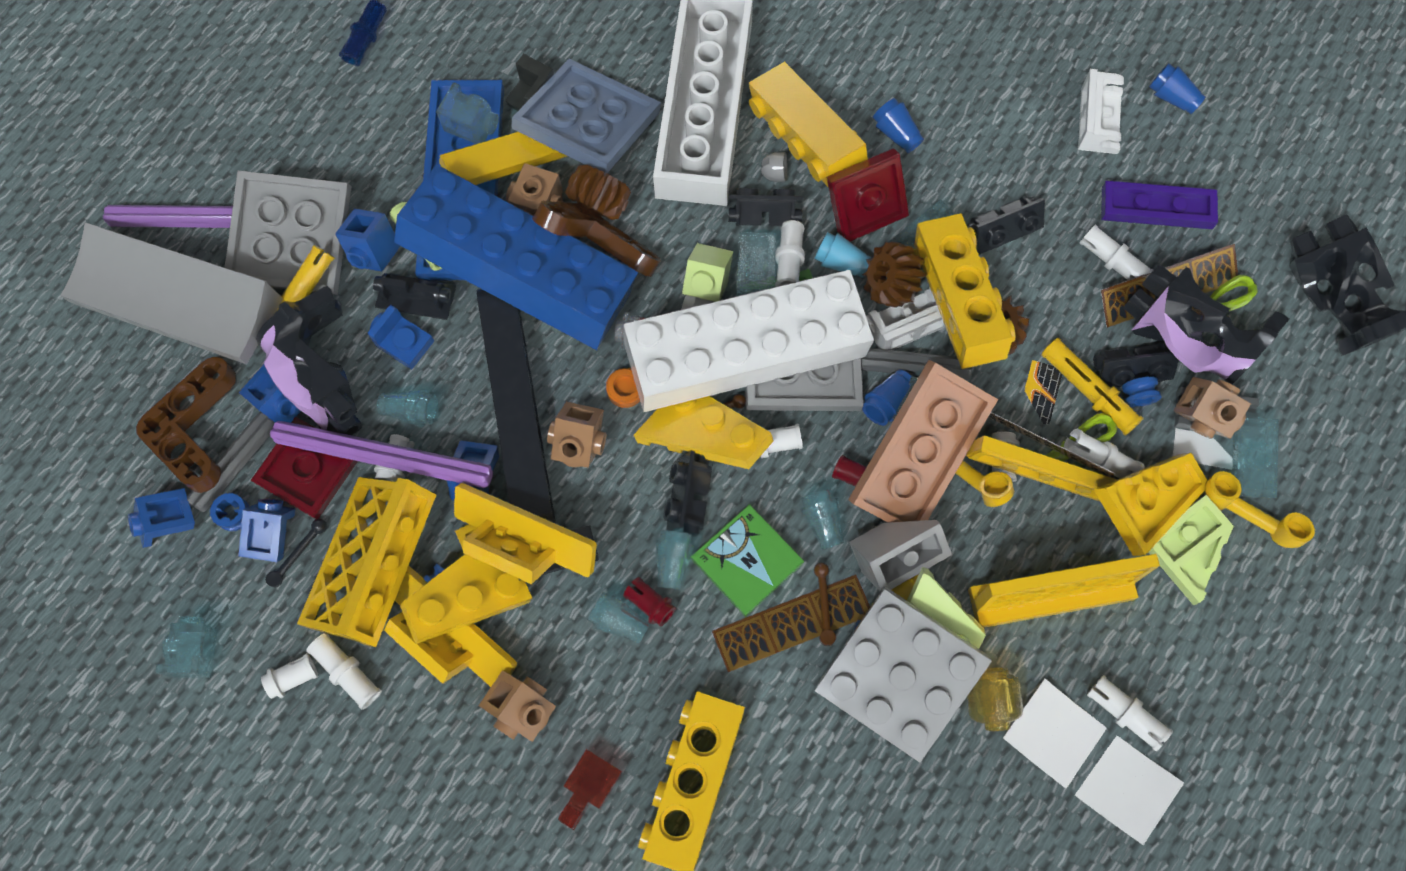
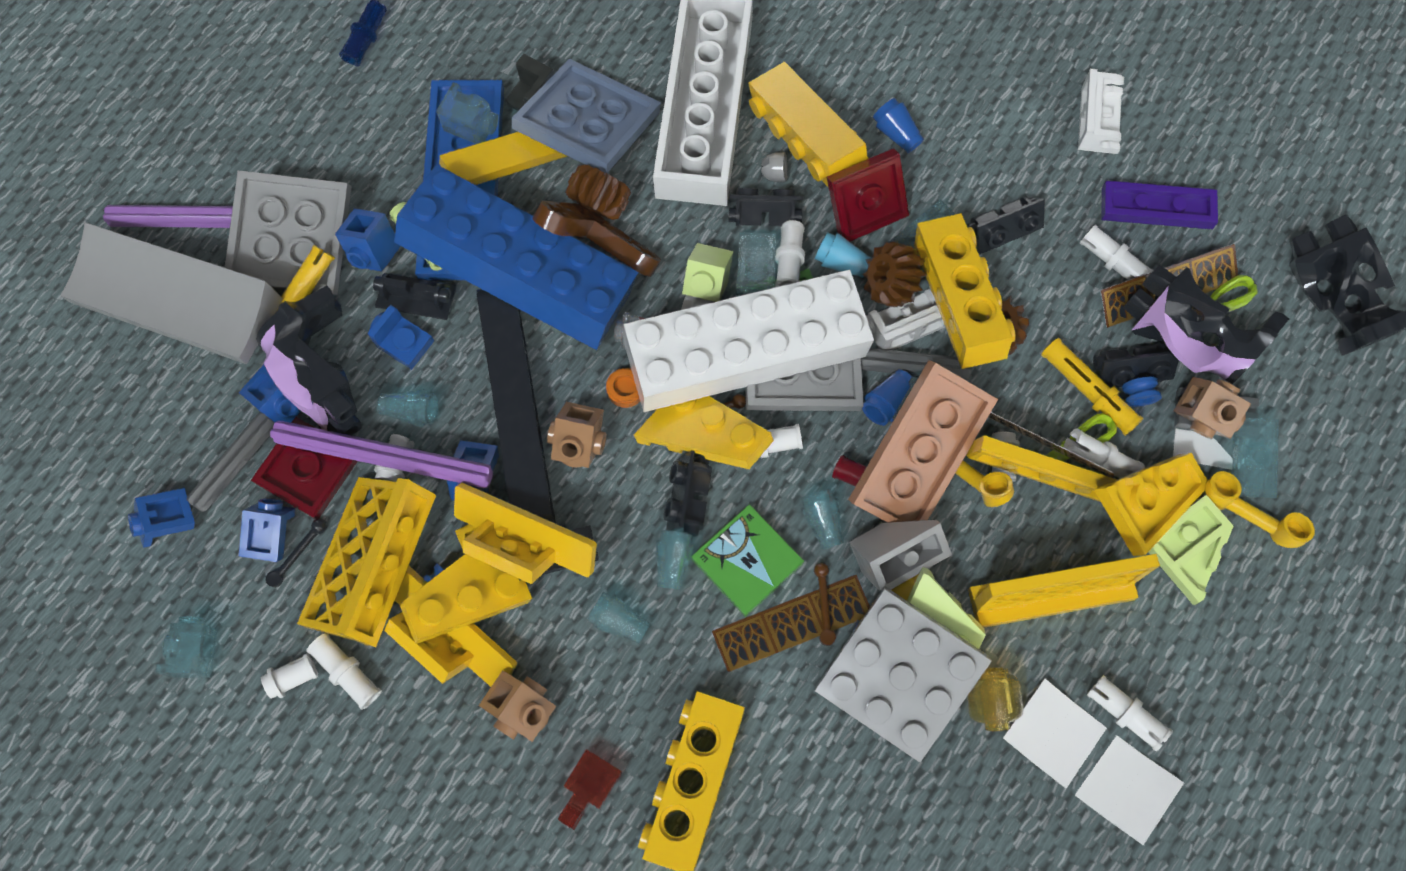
reddish brown beam [136,357,236,493] -> none
blue bush [210,493,250,531] -> none
medium nougat brick [506,163,563,216] -> none
dark red pin [623,577,676,626] -> none
sticker [1025,360,1062,424] -> none
blue cone [1149,63,1206,114] -> none

